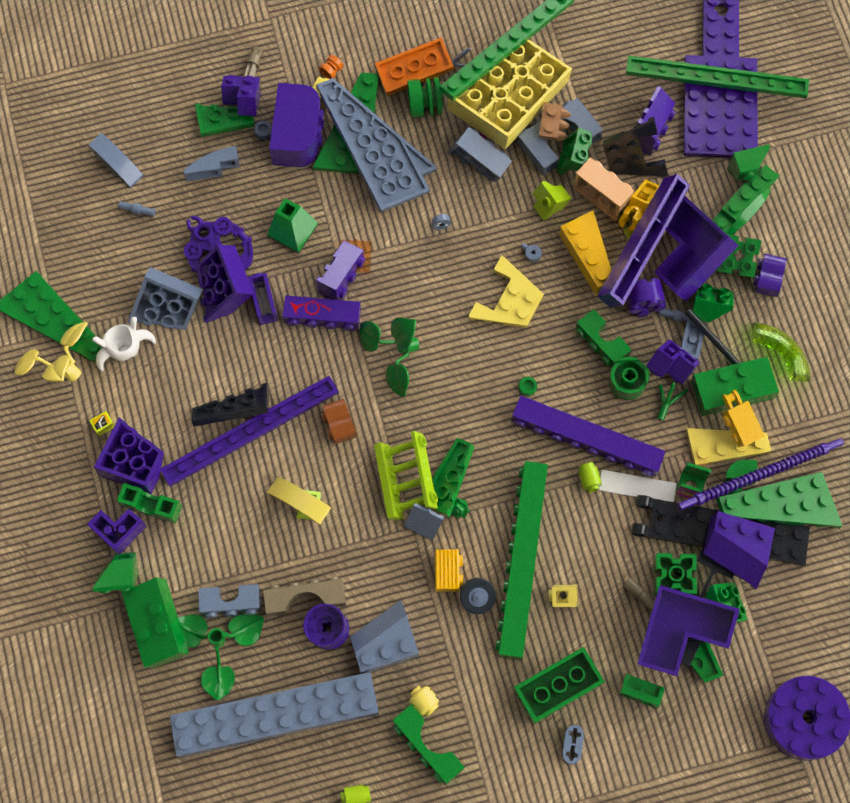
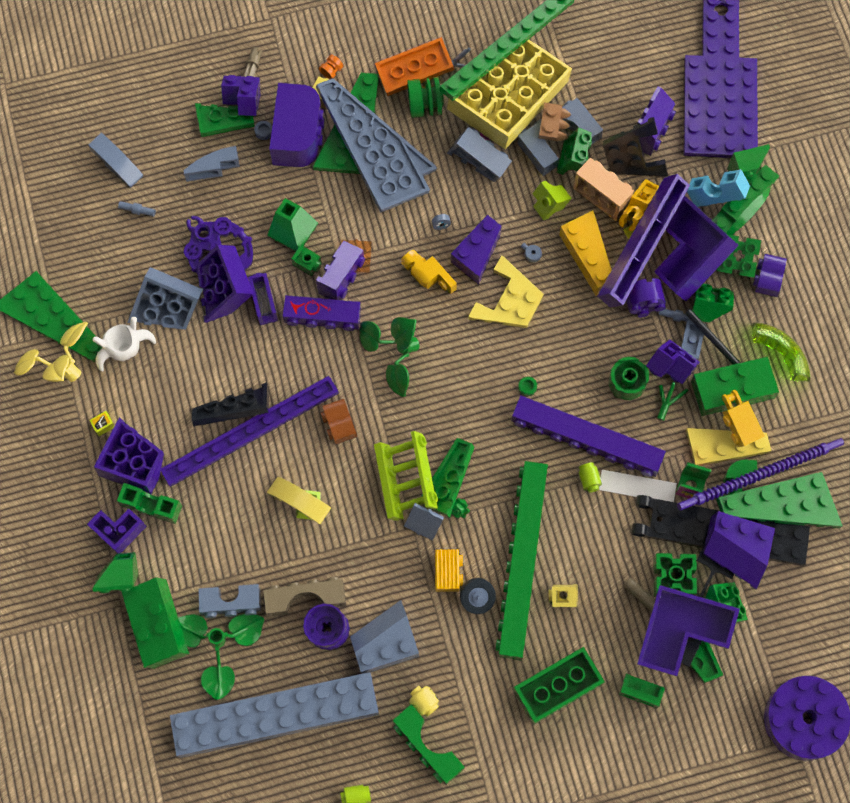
sand blue beam [562,725,584,765] -> none
green arch [575,309,632,368] -> none
green plate [626,55,809,99] -> none
none -> green brick [291,244,322,276]
none -> yellow plate [401,250,457,294]
none -> dark purple wedge [451,215,502,285]
none -> medium azure arch [687,169,750,207]

